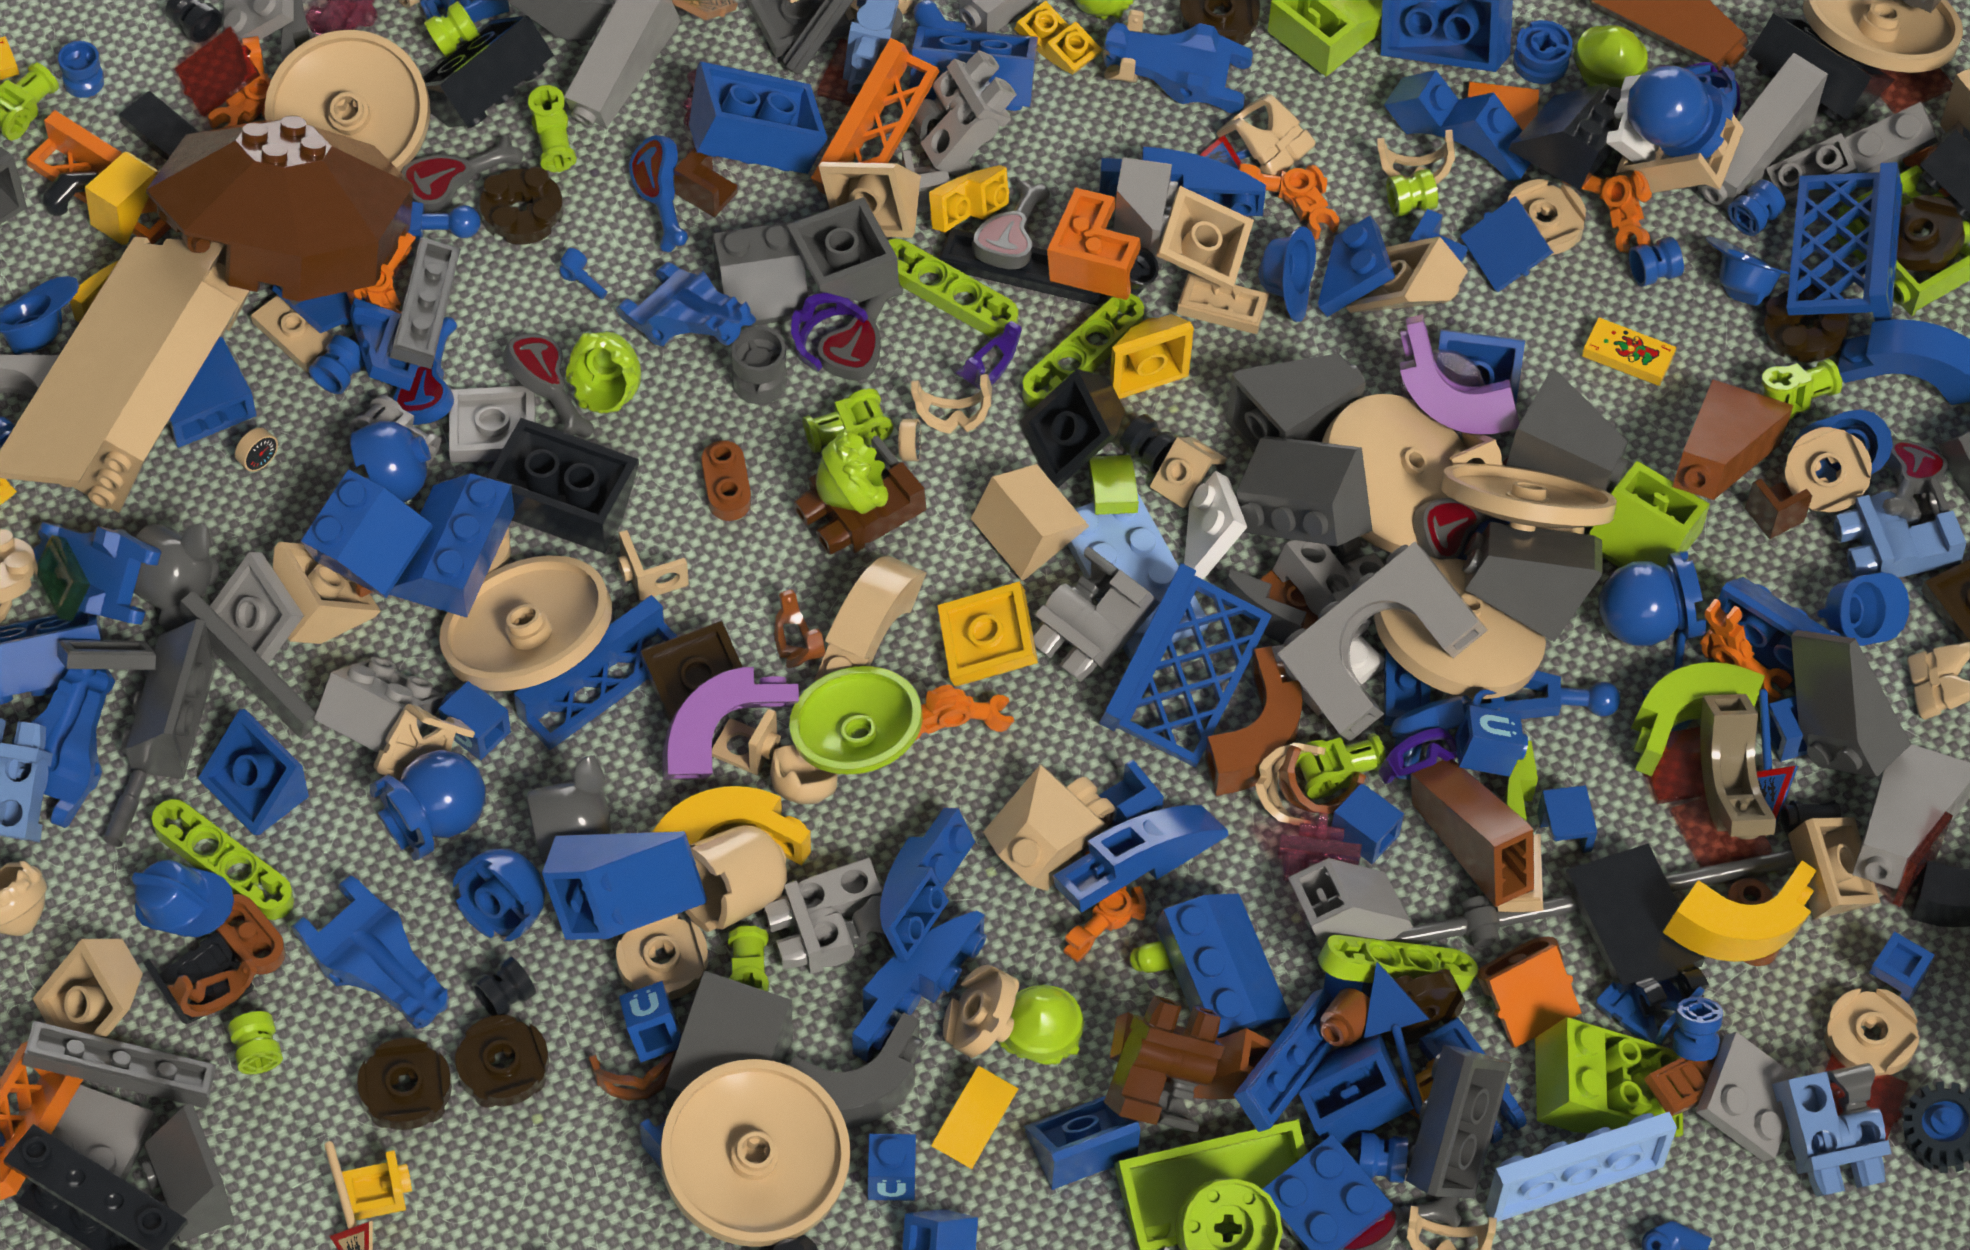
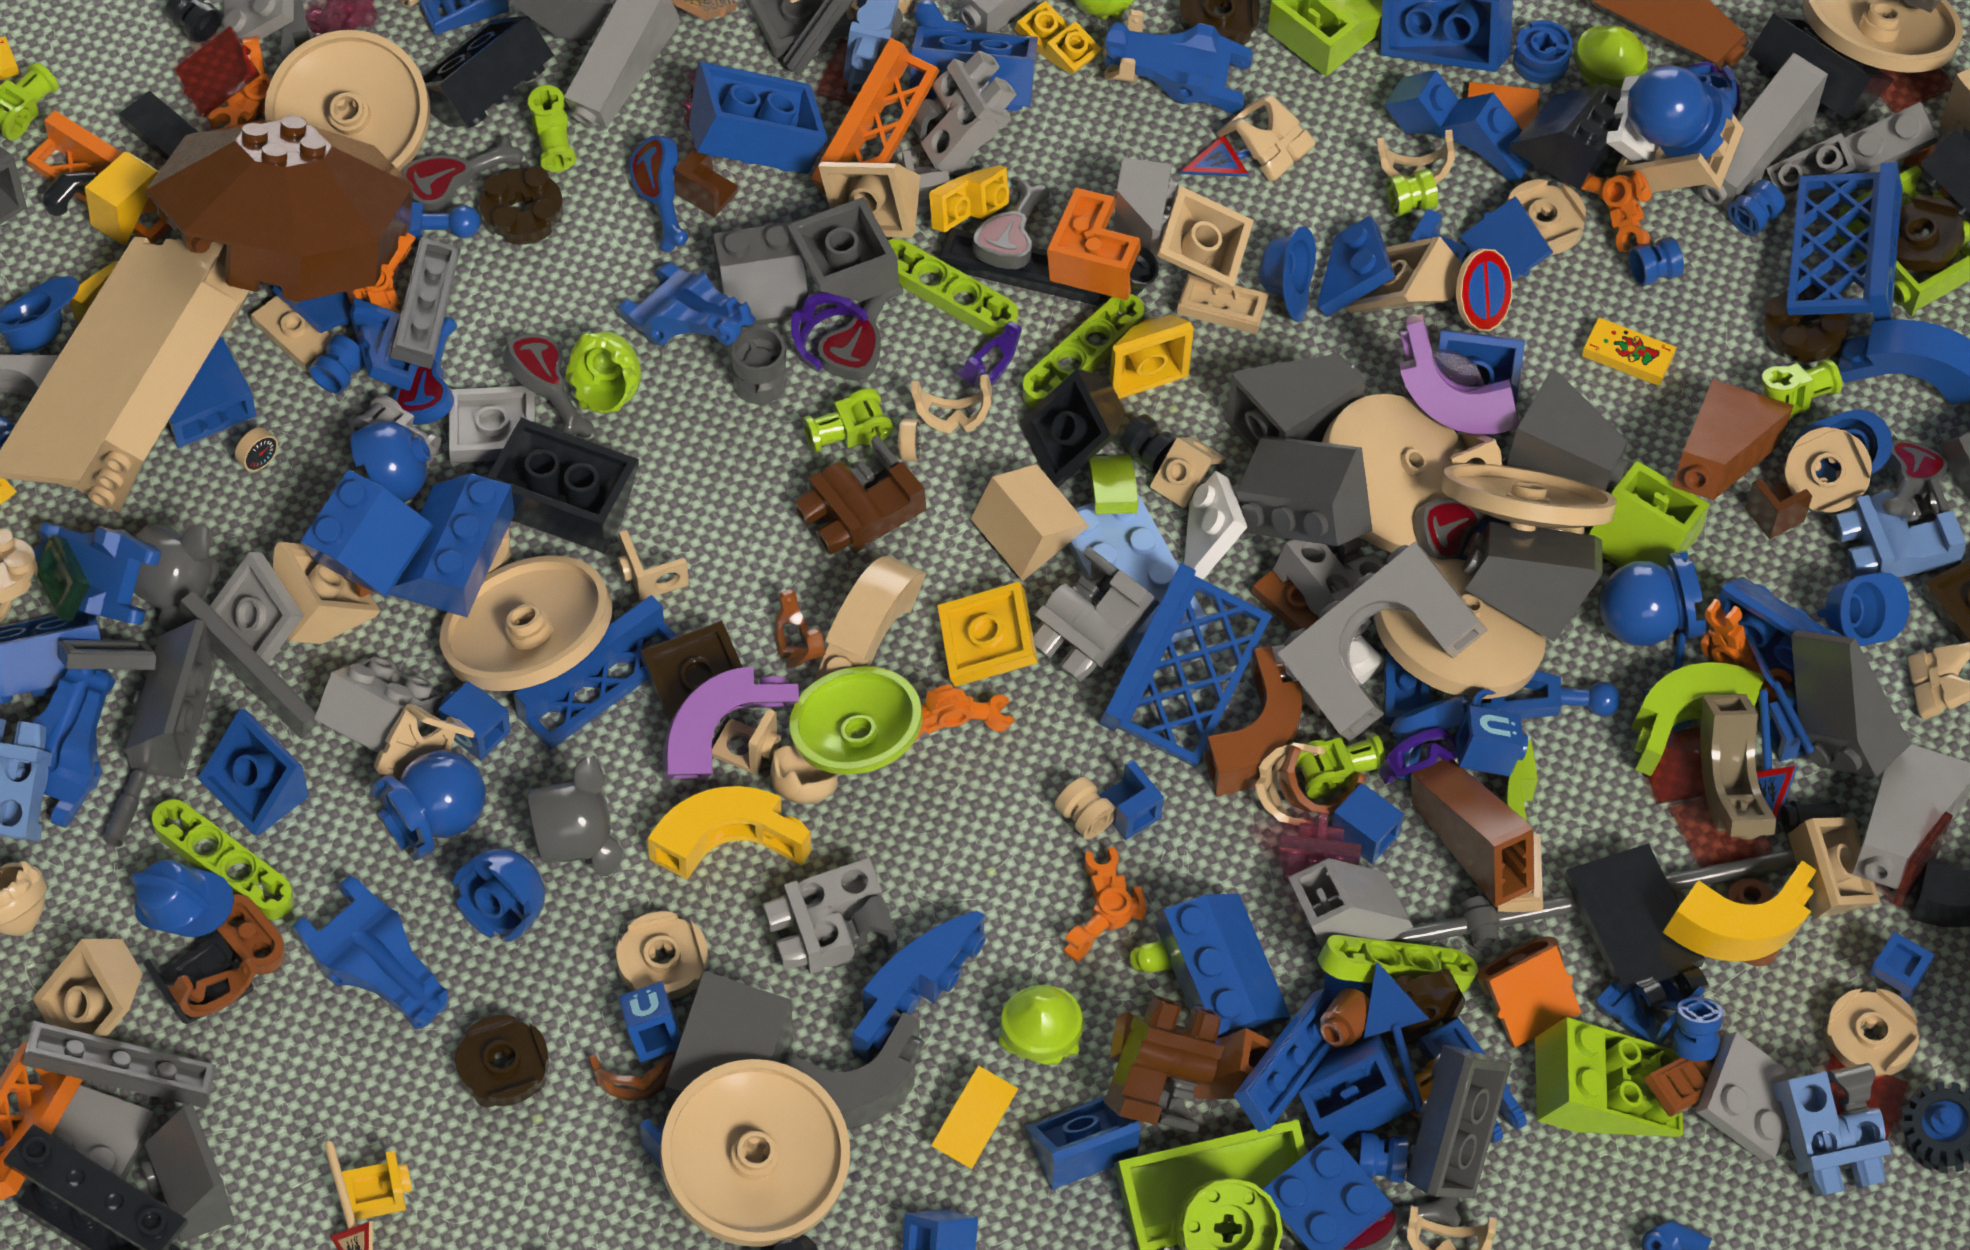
blue wheel [58,41,104,98] -> none
lime wheel [227,1011,283,1075] -> none
dark brown plate [357,1038,452,1130] -> none
lime wheel [424,1,480,56] -> none
black wheel [472,957,536,1016] -> none
blue slope [542,831,707,940] -> none
blue hand [560,248,608,299] -> none
tan cylinder [685,825,787,932] -> none
dark orange plate [702,441,751,521] -> none
lime connector [727,926,769,992] -> none
lime hair [816,429,888,514] -> none
blue brick [868,1134,916,1201] -> none
blue slope [880,808,975,962] -> none
tan plate [943,965,1019,1058] -> none
tan slope [983,765,1105,891] -> none
blue slope [1053,805,1229,913] -> none
blue slope [1099,147,1266,217] -> none
dark grey slope [1225,569,1307,644] -> none
orange piece [1239,164,1340,240] -> none
light blue plate [1485,1112,1677,1222] -> none
blue panel [1537,785,1598,853] -> none
blue piece [1705,236,1790,306] -> none
none -> piece [1456,249,1513,331]
none -> blue piece [1746,634,1814,754]

